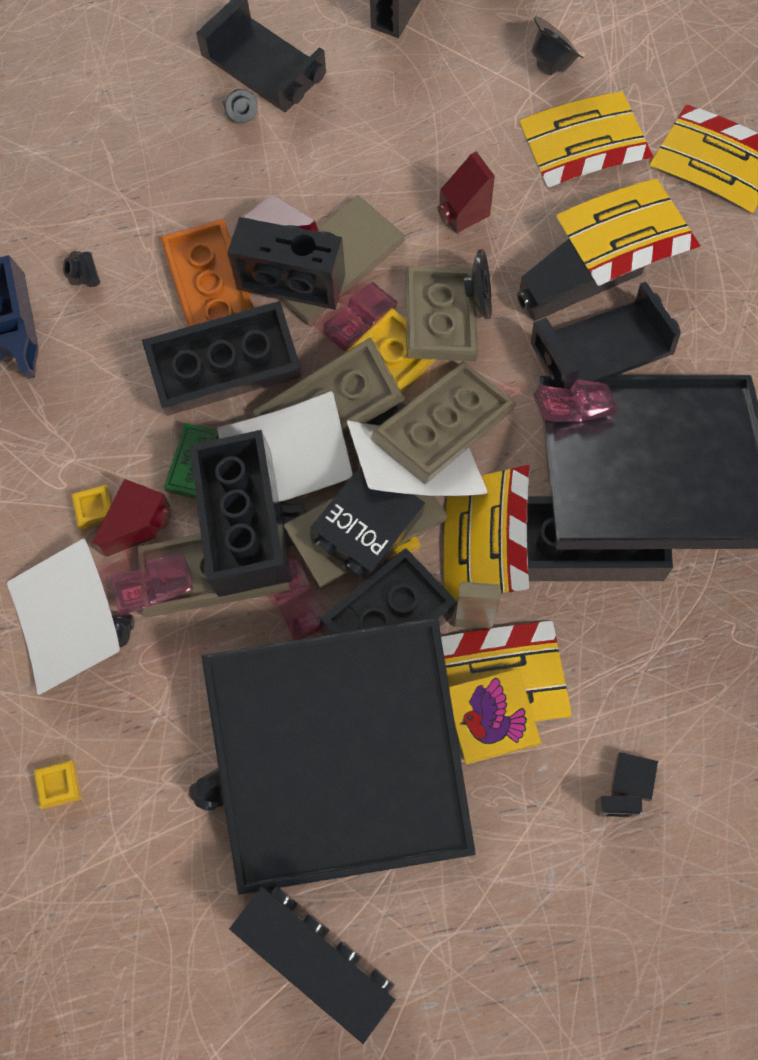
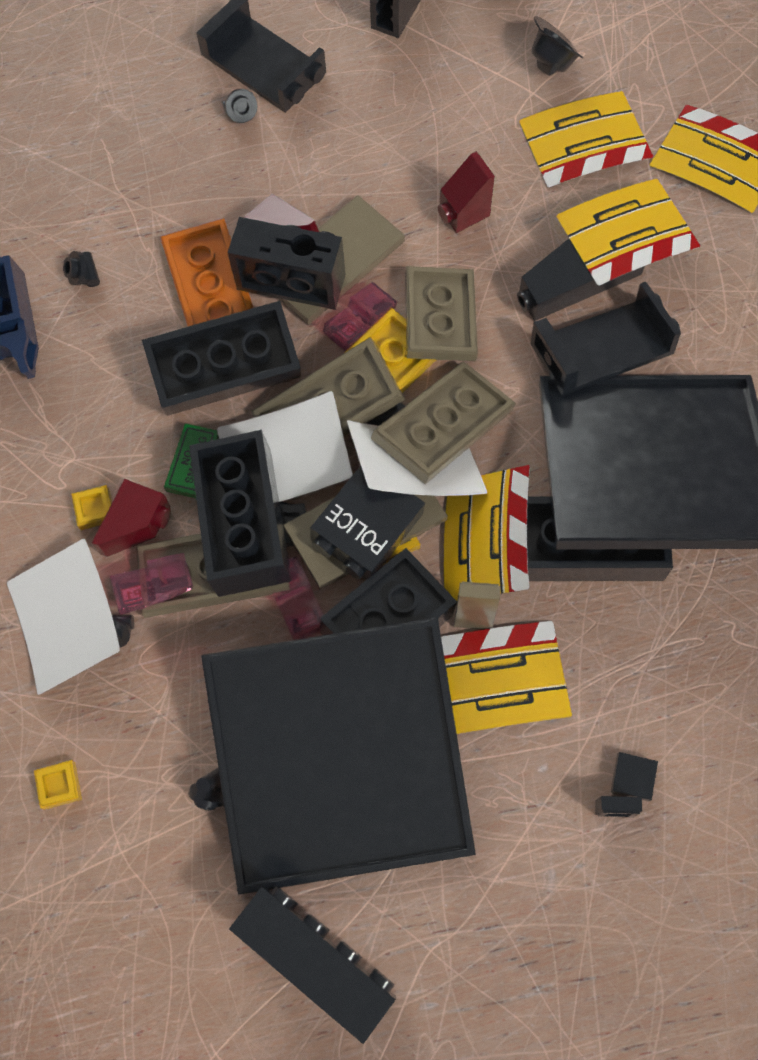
tile [449,669,541,765] -> none
black dish [464,249,492,320] -> none
clear pink slope [533,379,618,422] -> none

